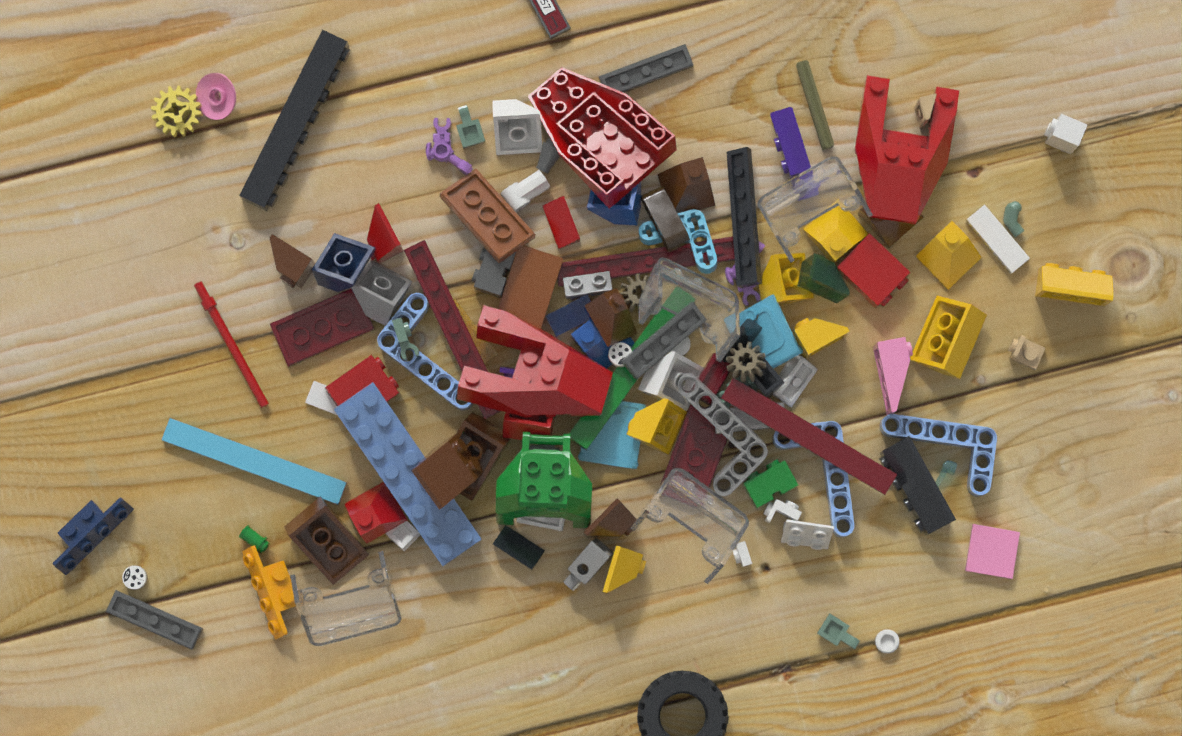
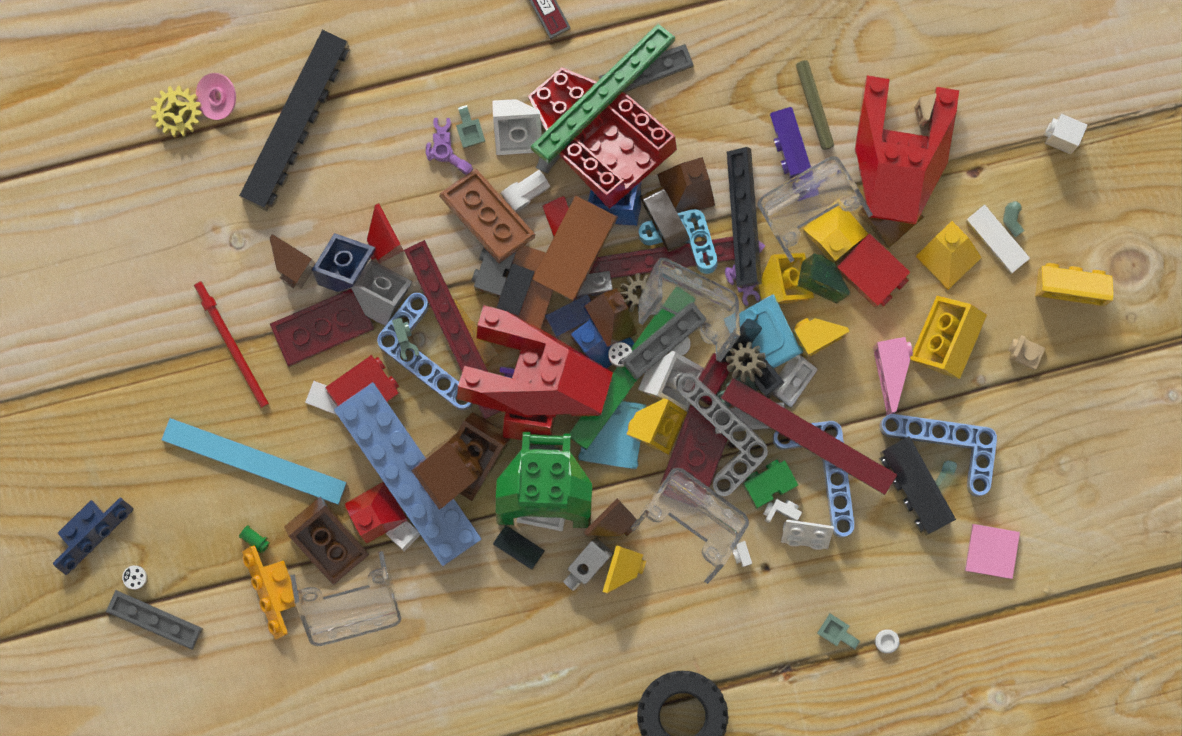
none -> black tile [496,264,535,316]
none -> tile [531,24,675,164]
none -> dark orange tile [533,195,618,301]

